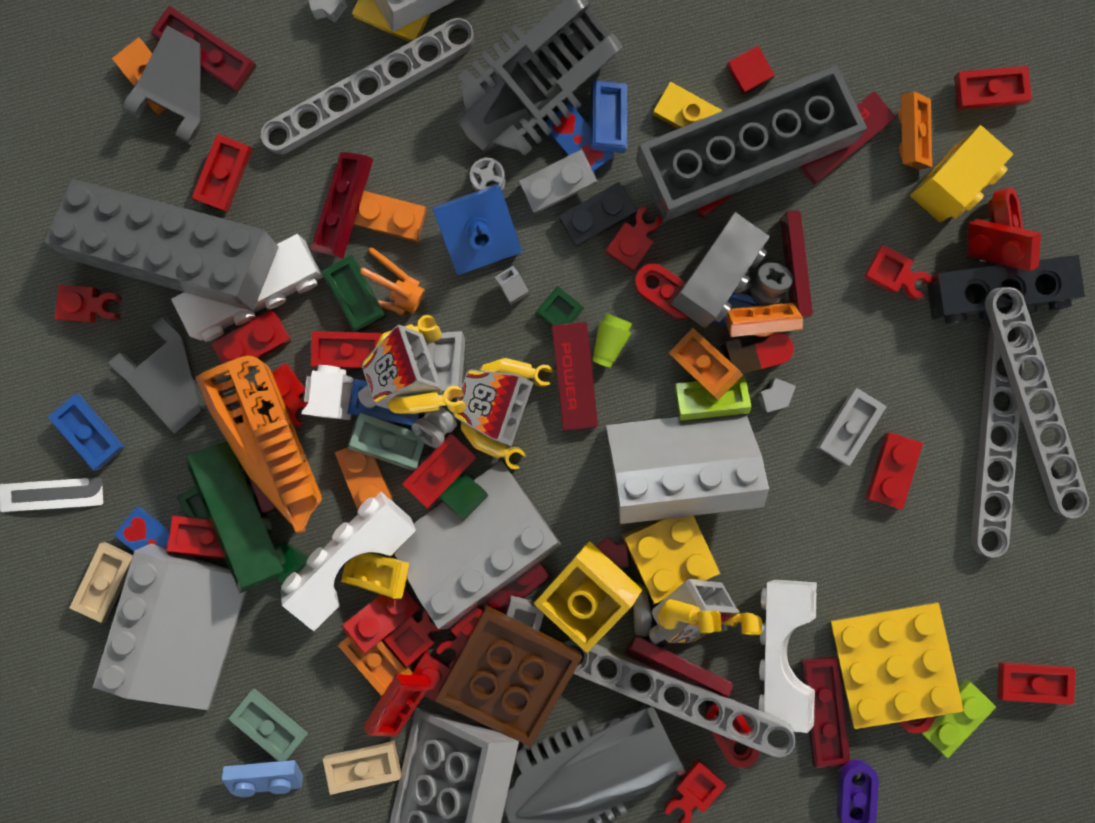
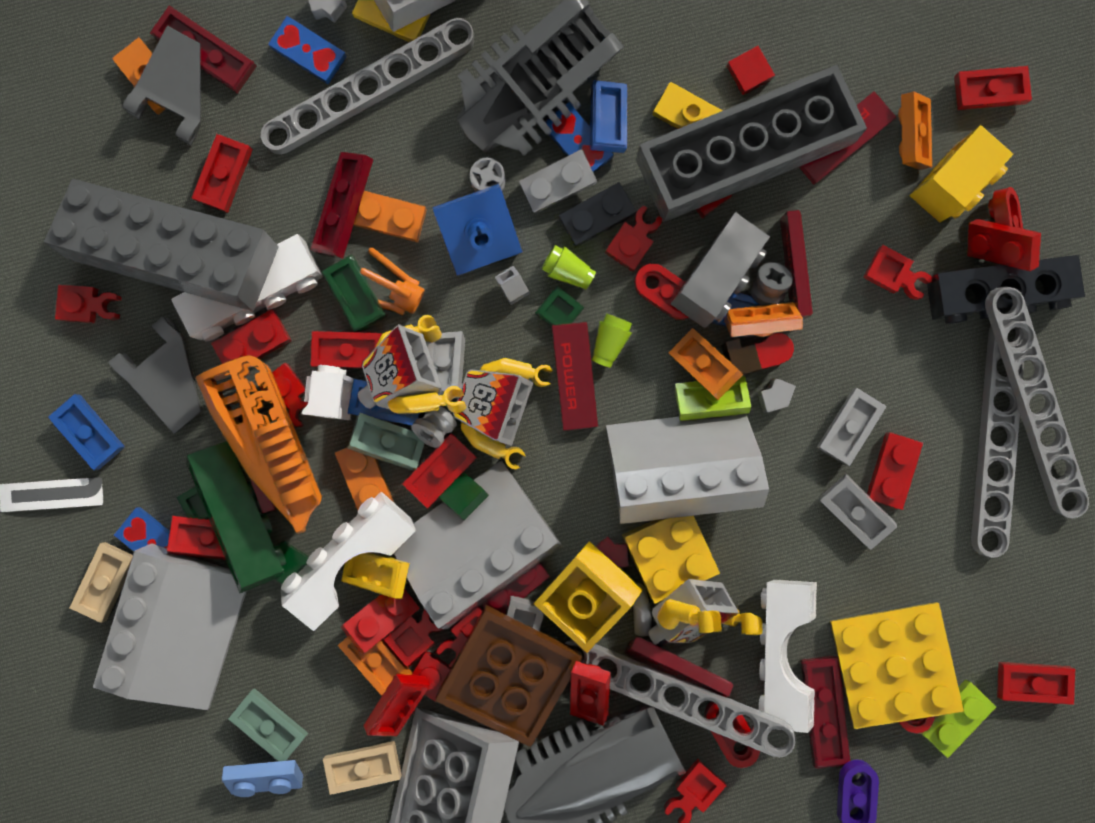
none -> blue tile [268,16,347,85]
none -> lime cone [542,245,596,290]
none -> red plate [570,661,611,726]
none -> light grey plate [820,474,897,550]

